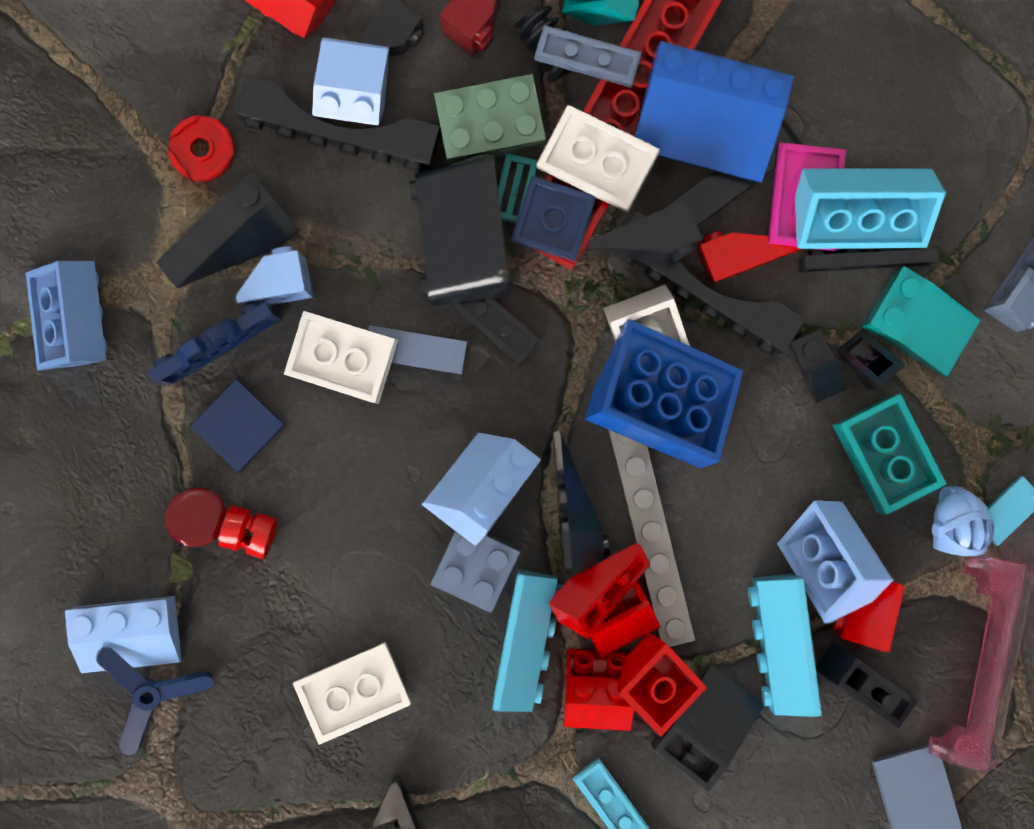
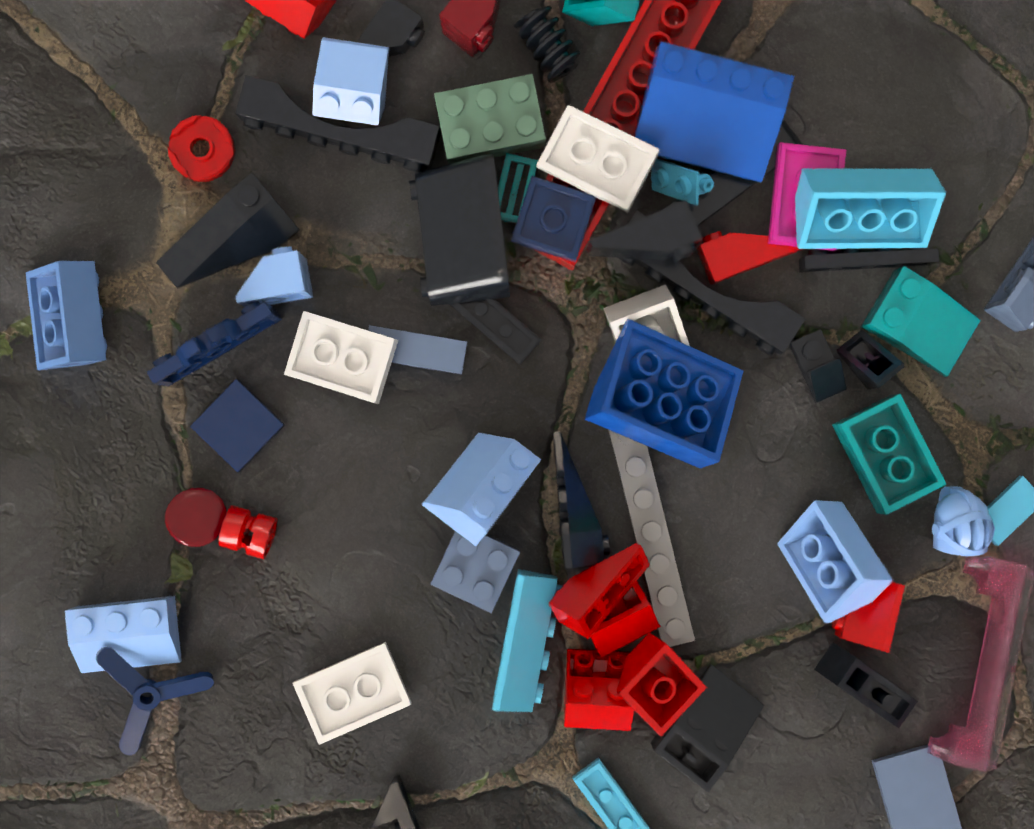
sand blue tile [534,25,642,88] -> none
medium azure slope [748,573,822,717] -> none
none -> medium azure hinge [651,158,714,205]

